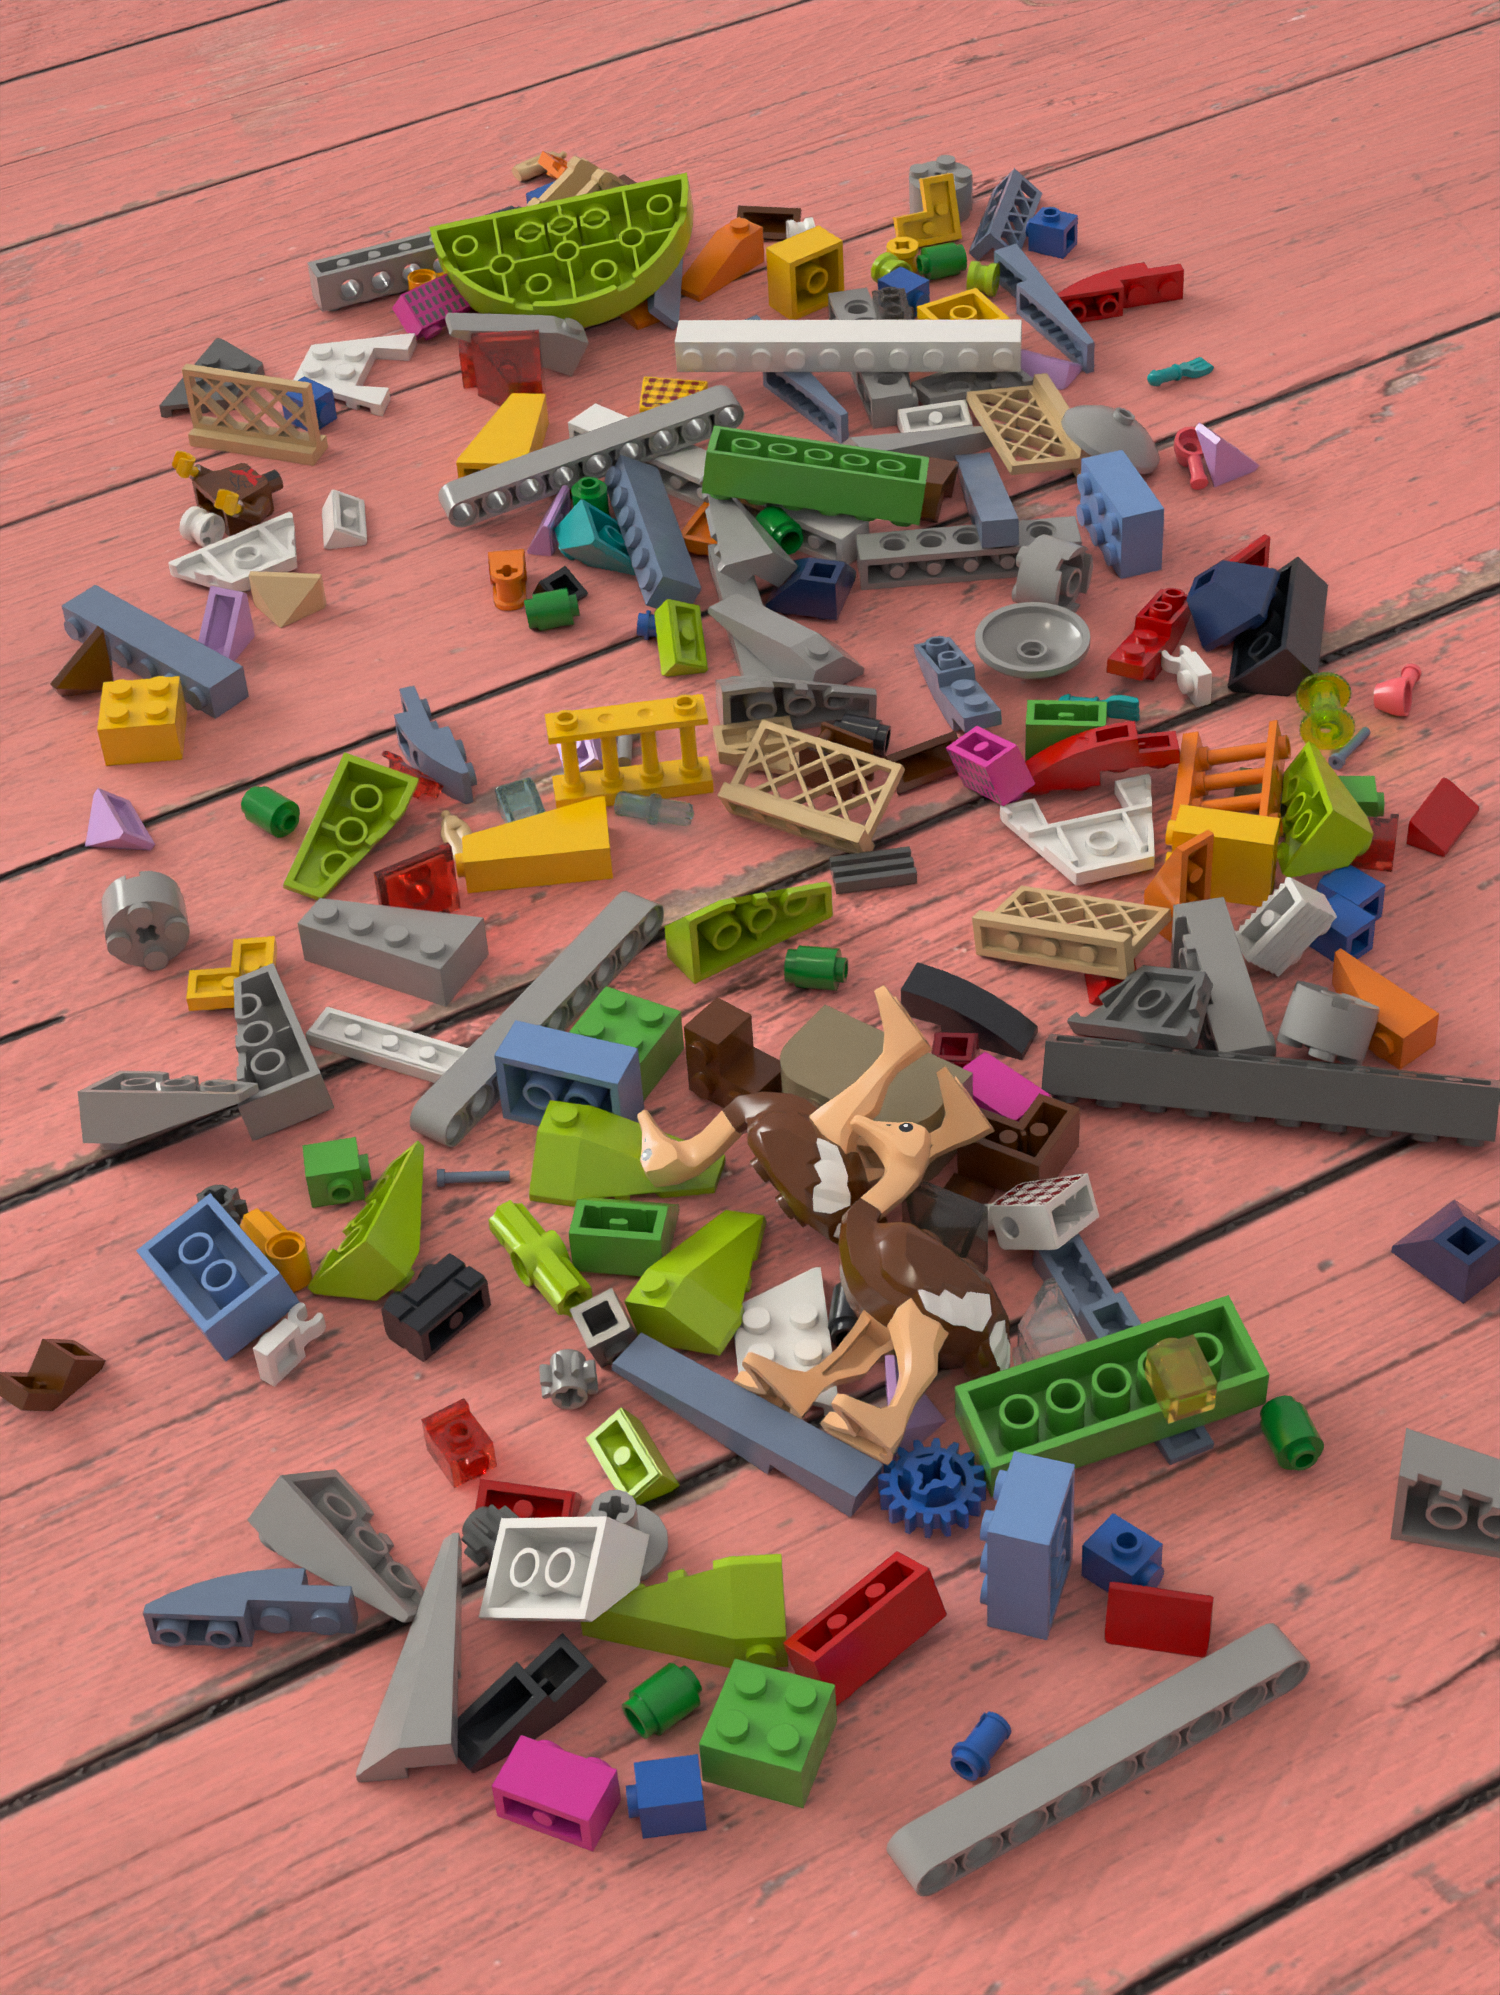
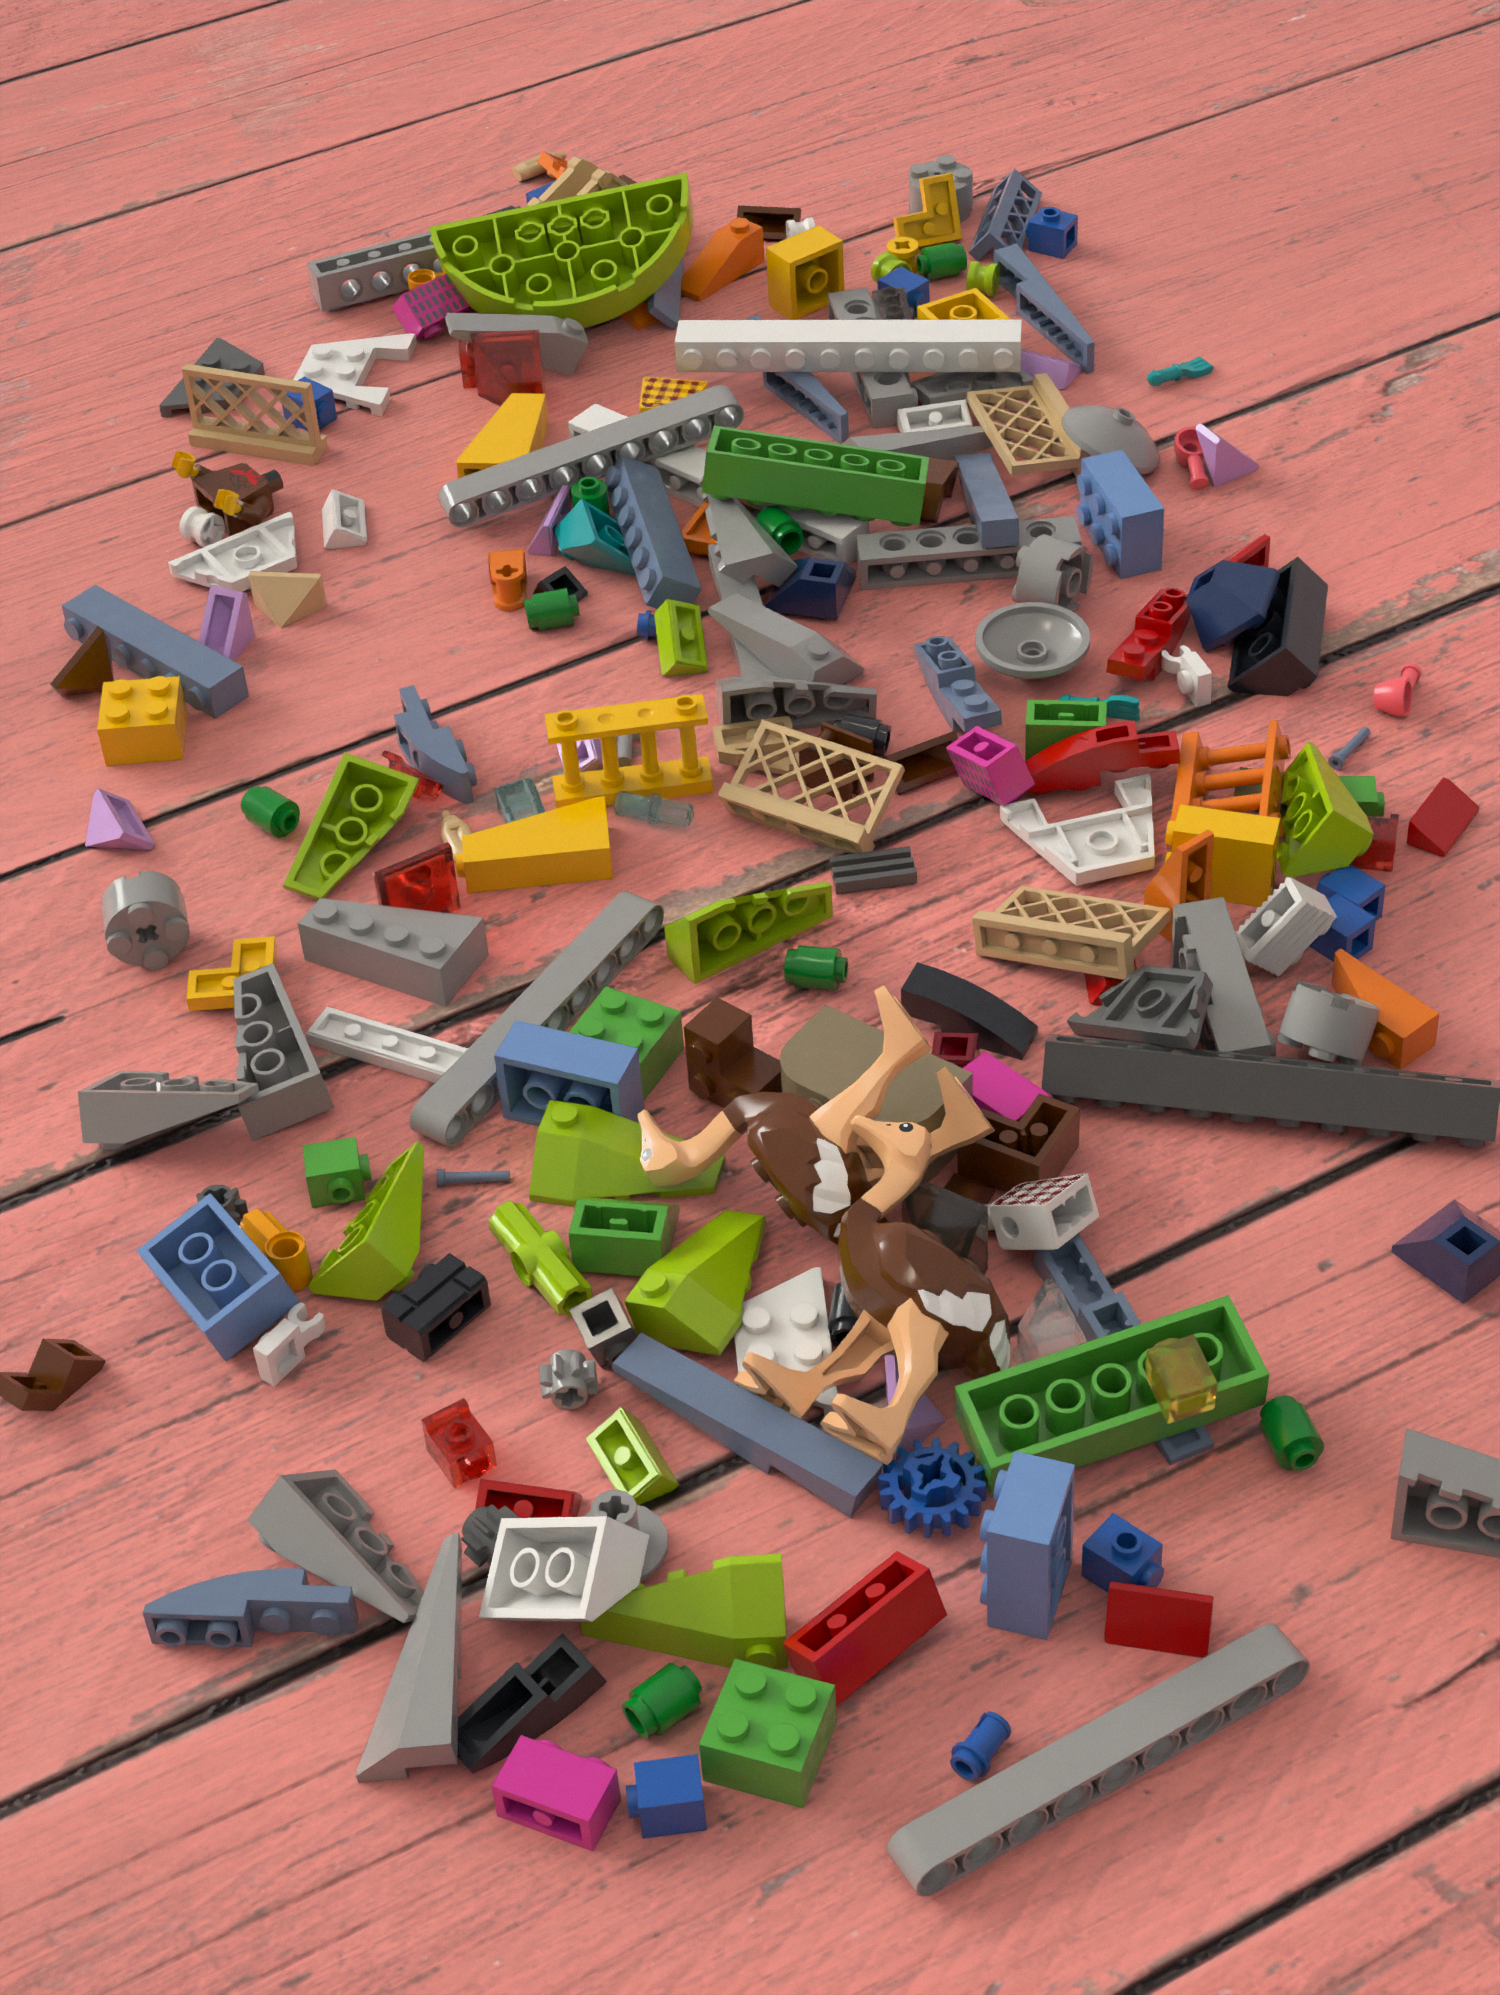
red slope [1057,262,1184,323] -> none
clear neon green hose [1296,672,1355,750] -> none

